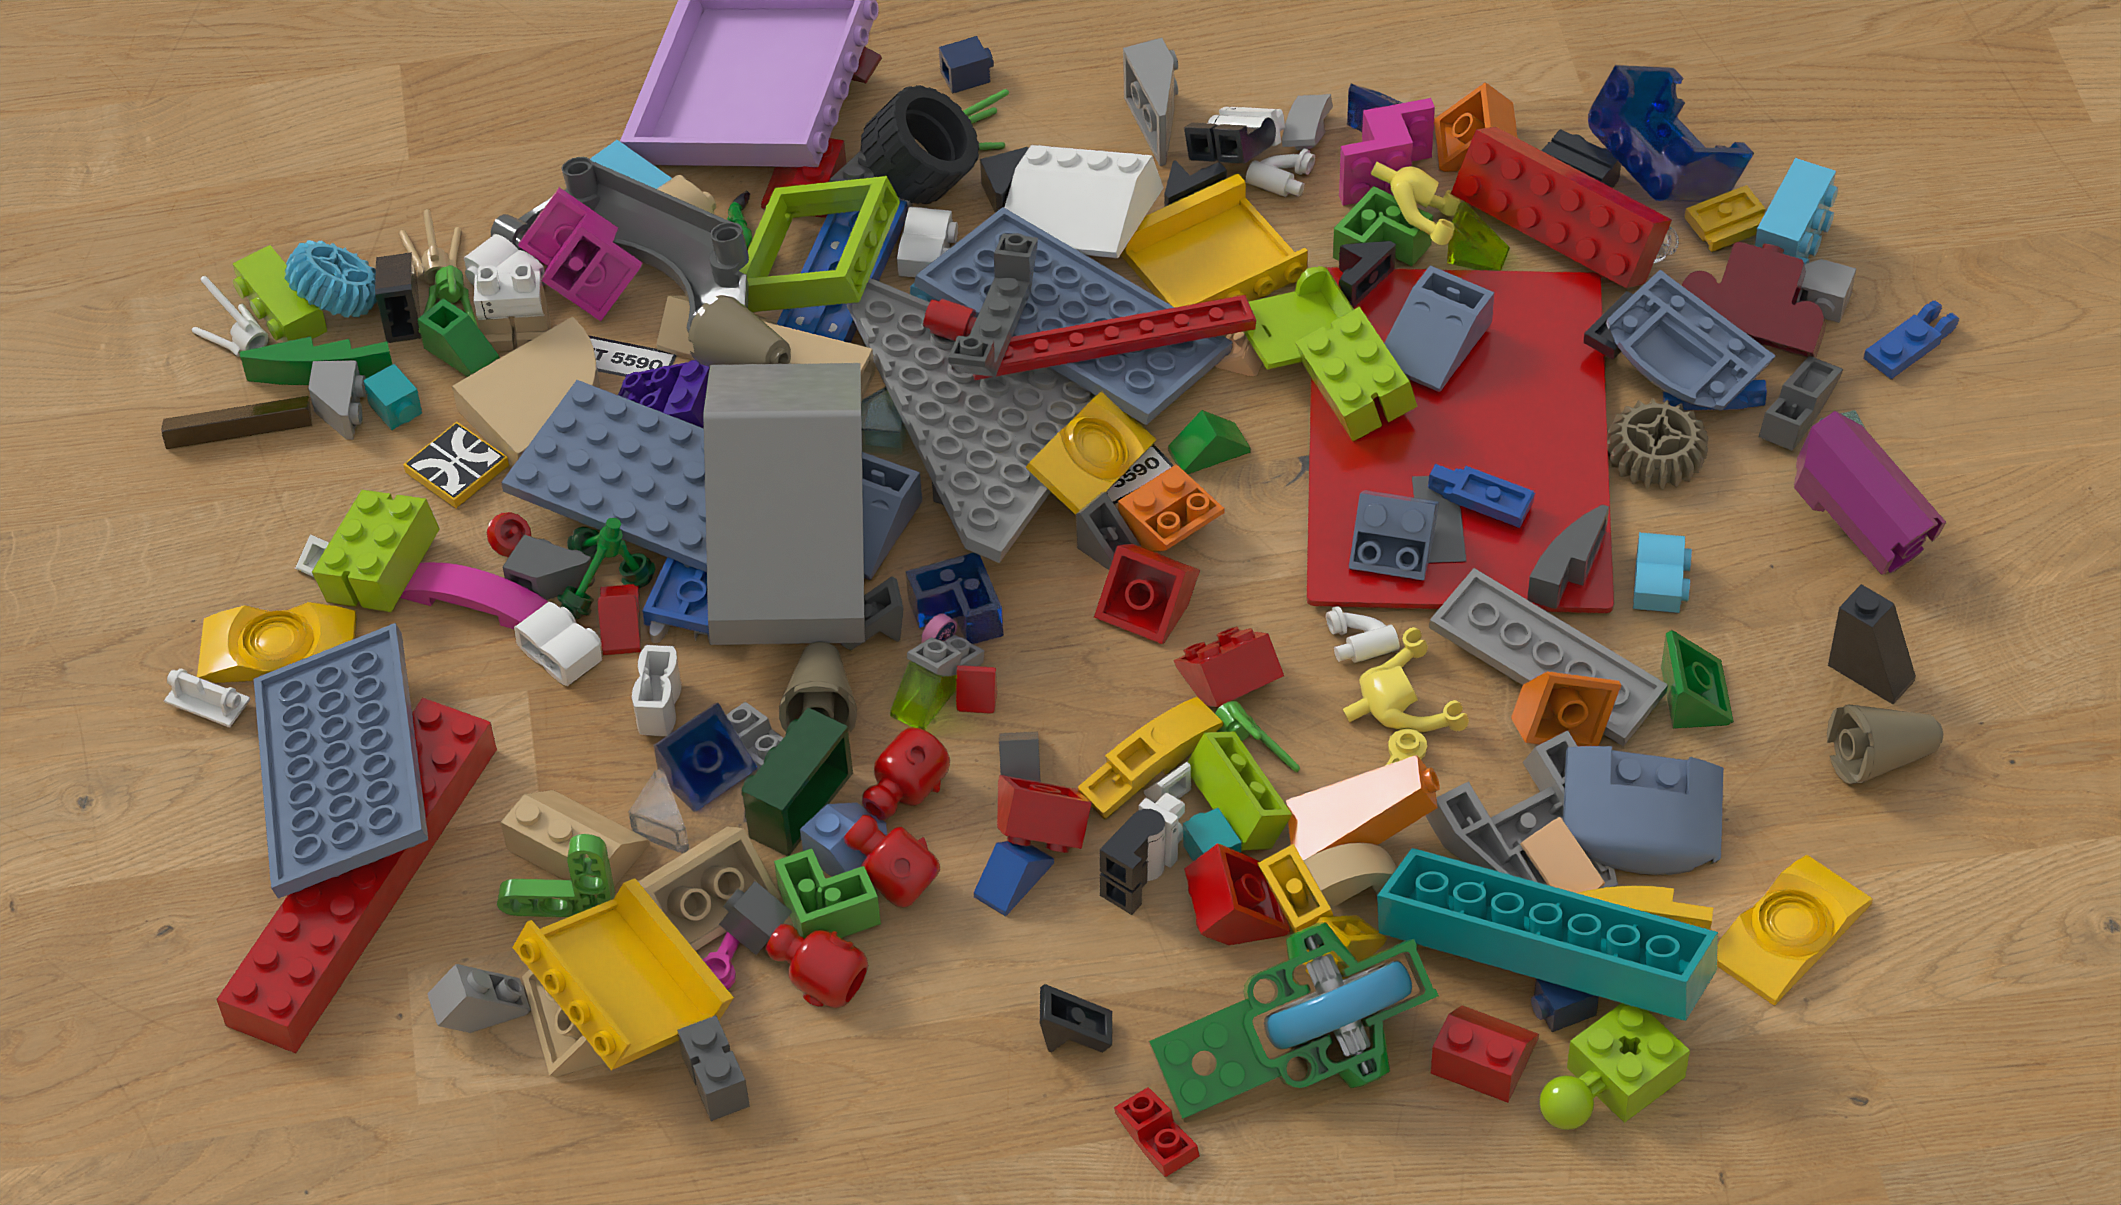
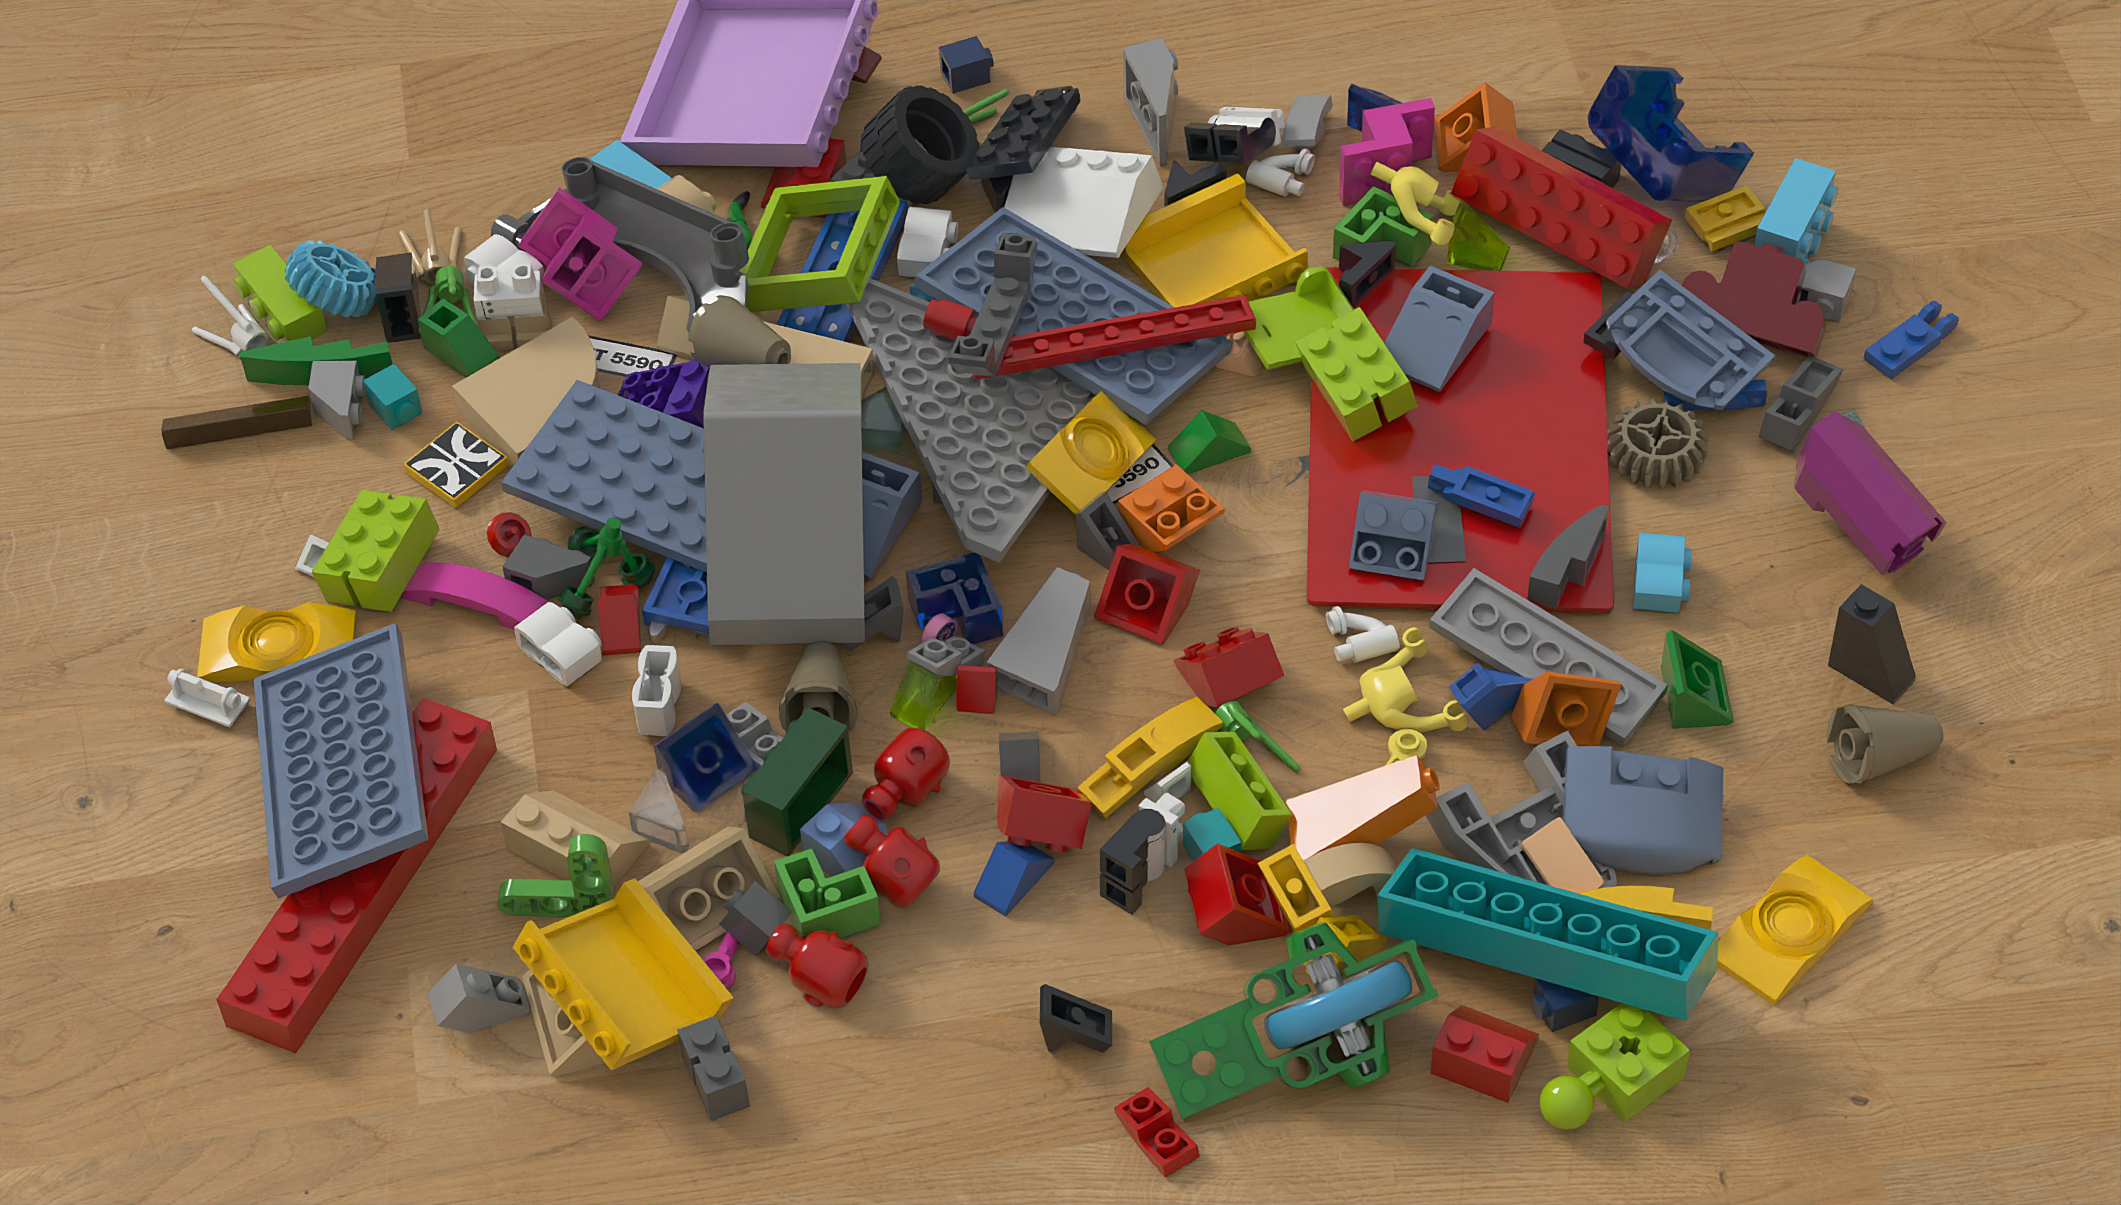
none -> black hinge [966,86,1081,180]
none -> light grey slope [987,567,1091,715]
none -> blue slope [1449,663,1533,730]

